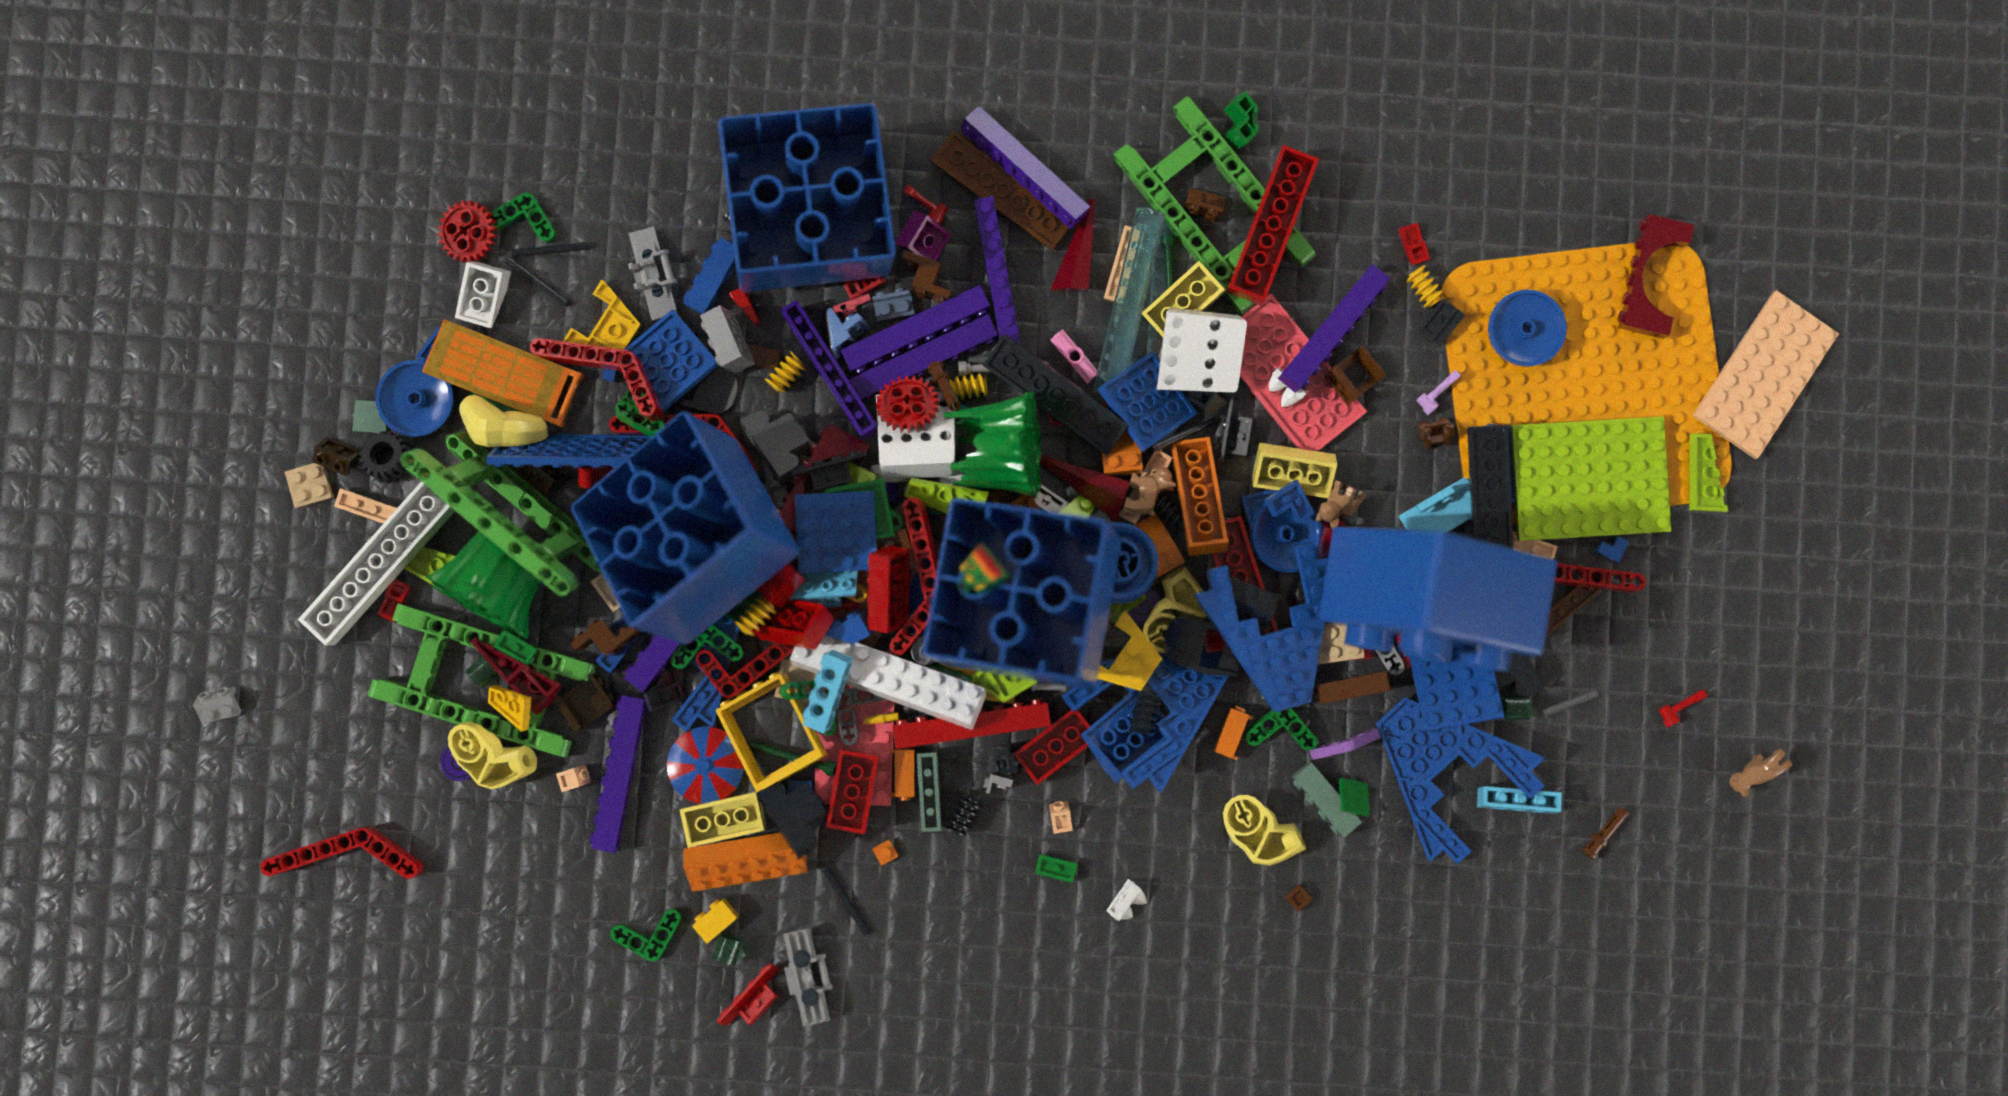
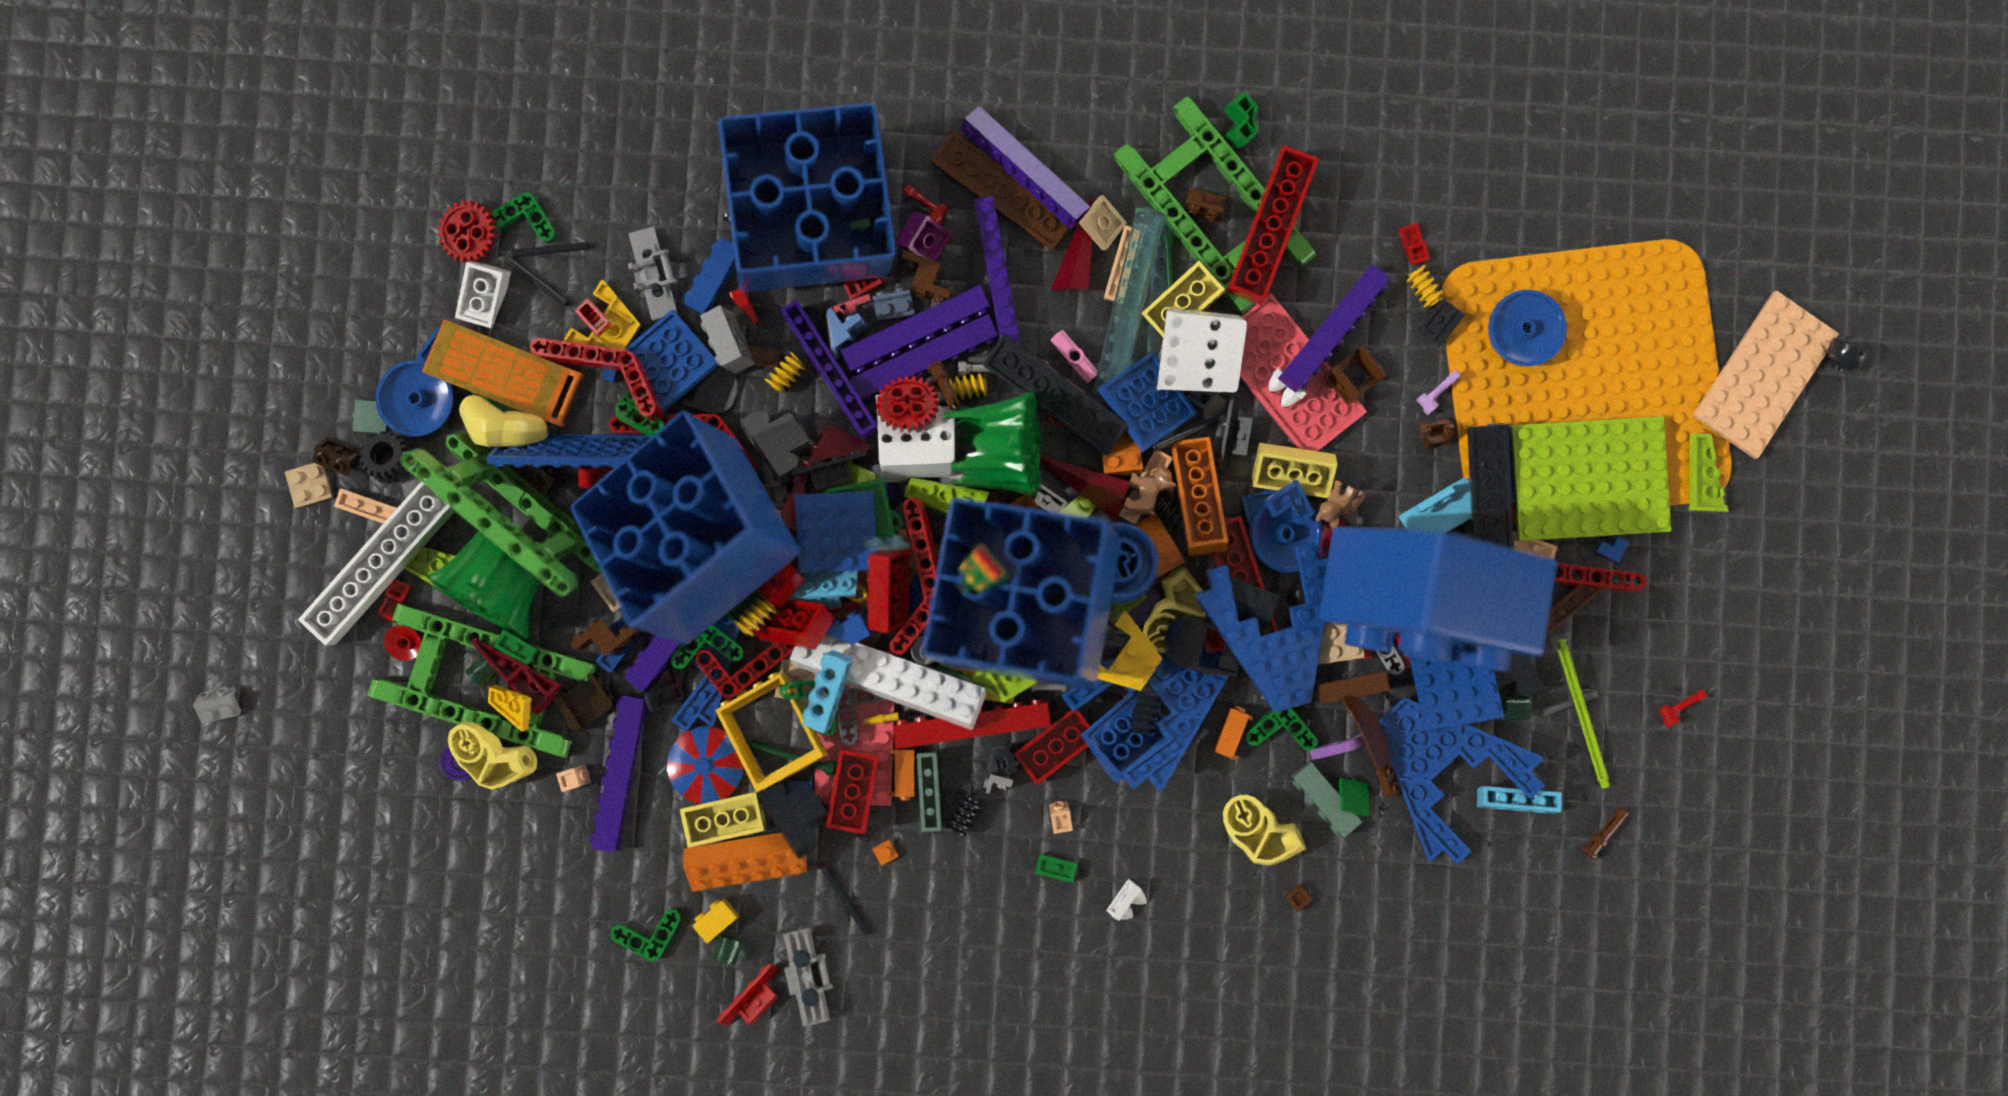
red beam [260,826,423,879] -> none
dark red arch [1617,214,1694,339] -> none
medium nougat animal [1729,749,1792,797] -> none
none -> red dish [384,625,422,661]
none -> red slope [575,298,612,337]
none -> green plate [850,216,876,232]
none -> clear light blue slope [864,534,910,551]
none -> tan plate [1079,195,1127,250]
none -> reddish brown plant [1342,695,1400,798]
none -> lime piece [1556,639,1610,788]
none -> black cylinder [1827,337,1870,372]

